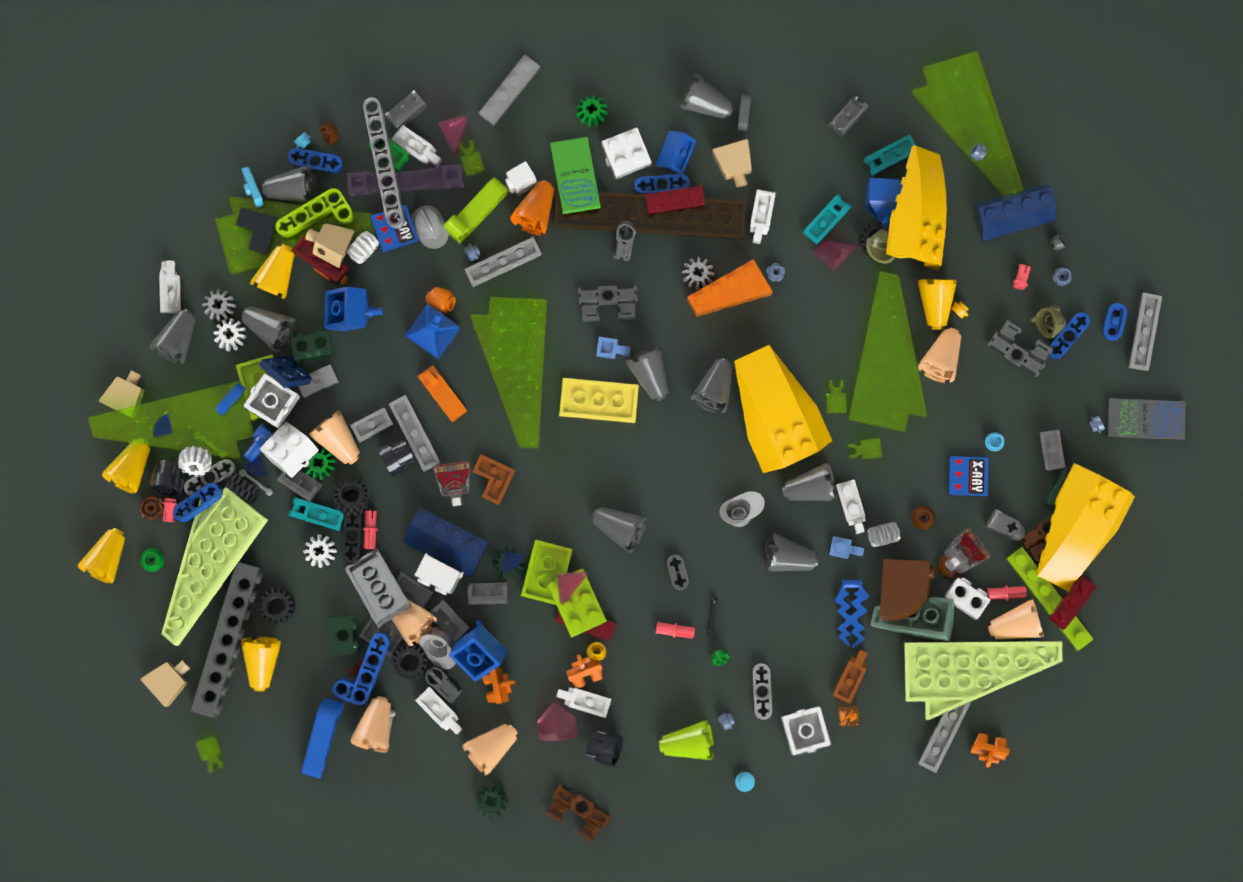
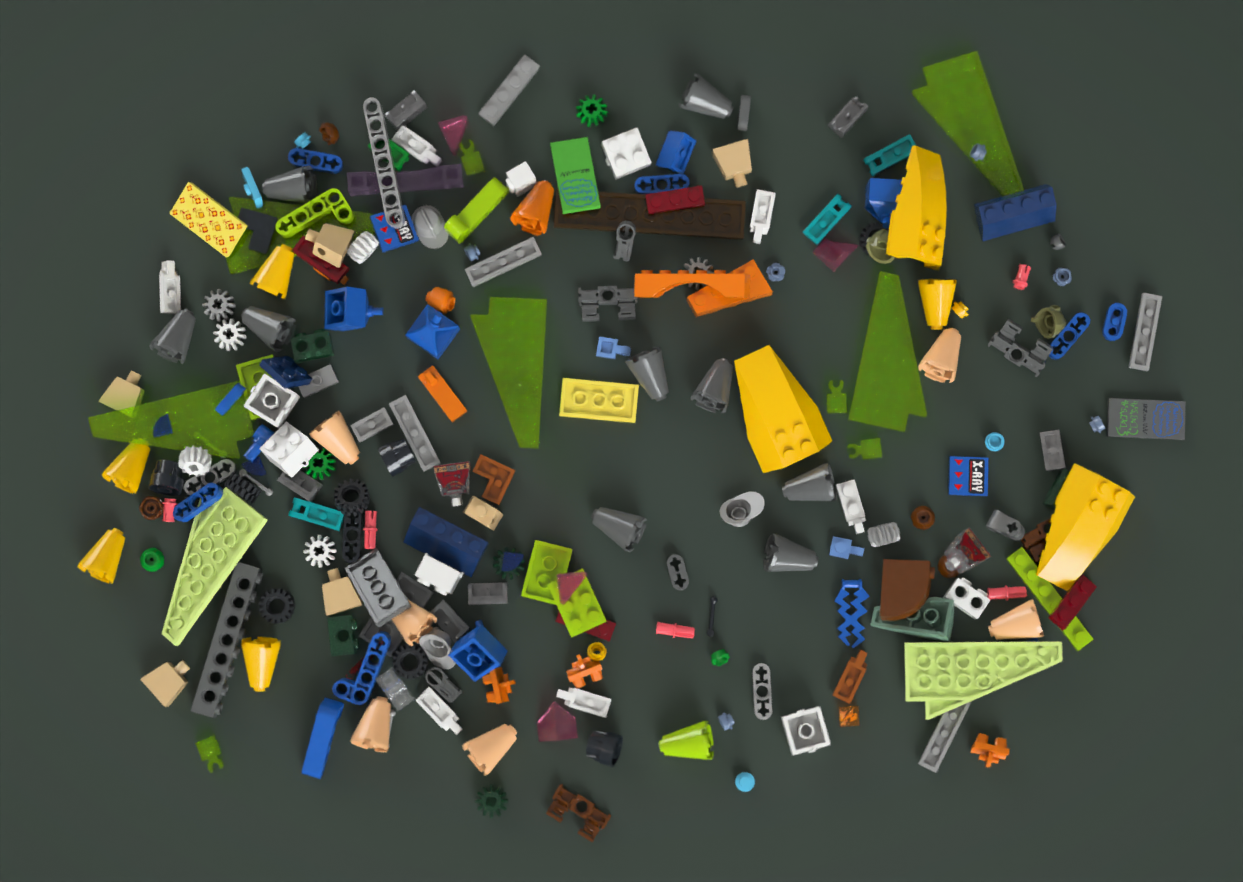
none -> light yellow tile [169,182,248,257]
none -> tan torso [322,568,364,616]
none -> clear brick [376,668,416,711]
none -> tan torso [463,496,504,531]
none -> orange arch [634,270,750,298]

